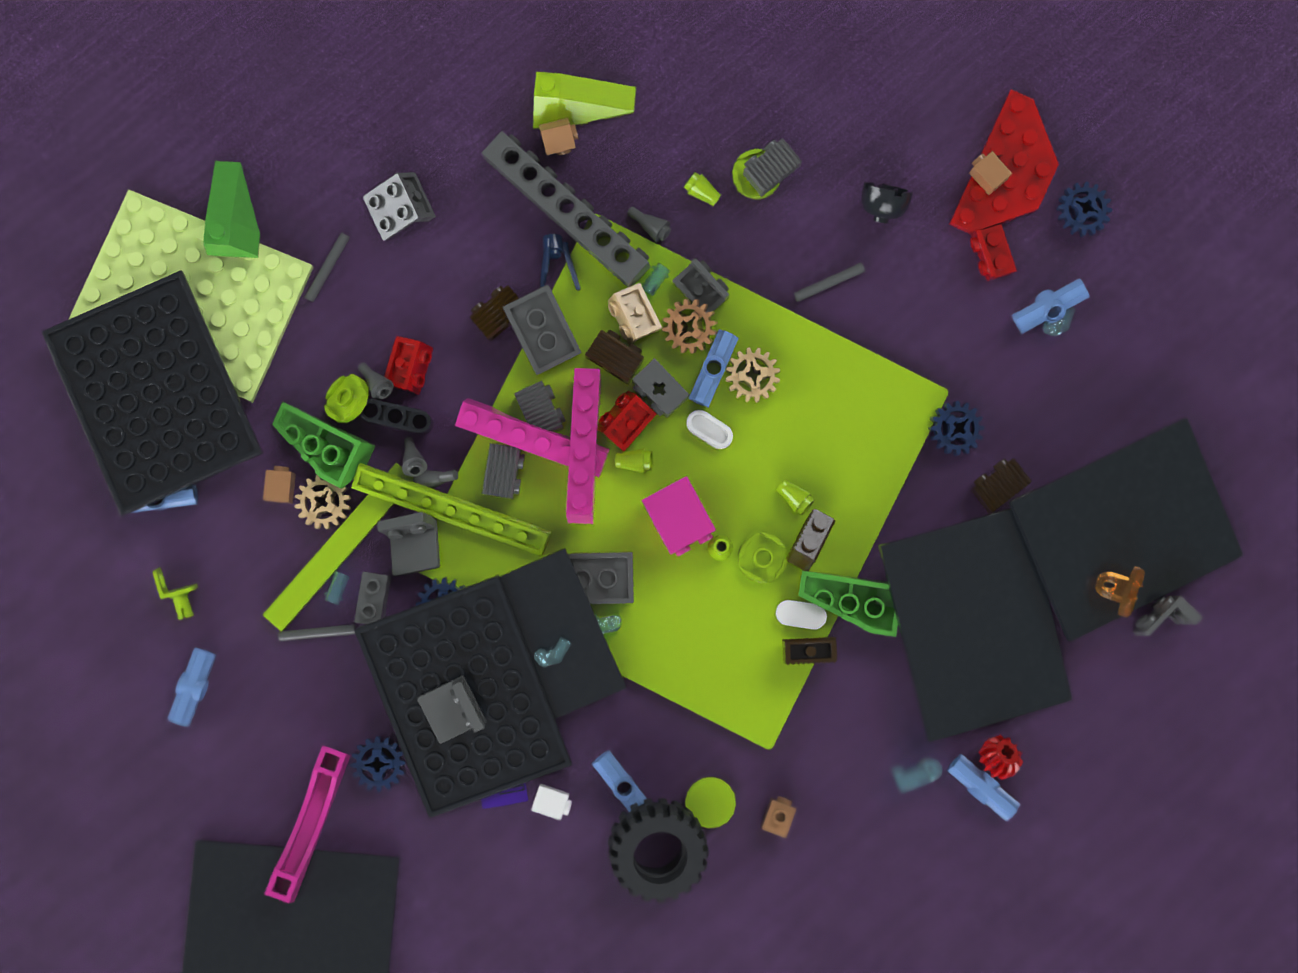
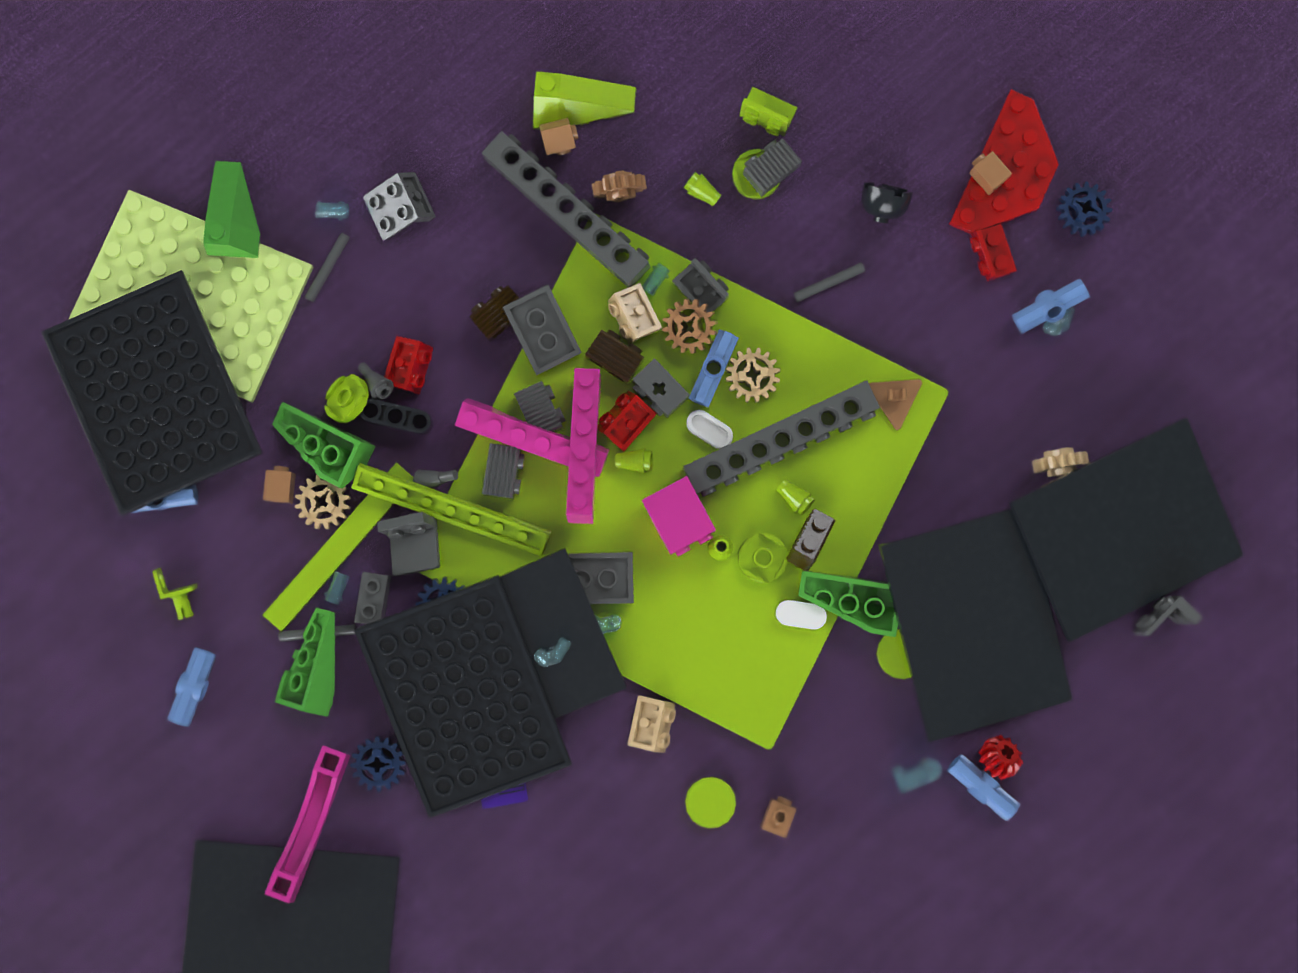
dark grey cone [402,437,427,477] -> none
dark grey bracket [418,675,486,743] -> none
white brick [531,784,572,820] -> none
dark blue plant [540,234,581,291] -> none
medium blue piece [592,750,647,812] -> none
black tyre [608,798,709,903] -> none
dark grey cone [627,206,671,243] -> none
dark brown brick [782,637,837,665] -> none
dark blue gear [928,401,985,456] -> none
dark brown brick [970,458,1032,513] -> none
clear orange tile [1095,567,1145,618] -> none
none -> bright green wedge [275,608,335,717]
none -> clear light blue pin [316,201,349,221]
none -> medium nougat gear [592,170,647,202]
none -> tan bracket [628,695,676,753]
none -> dark grey brick [683,380,880,497]
none -> lime bracket [740,87,798,136]
none -> medium nougat piece [869,379,922,430]
none -> lime tile [876,629,911,679]
none -> tan gear [1032,447,1089,477]

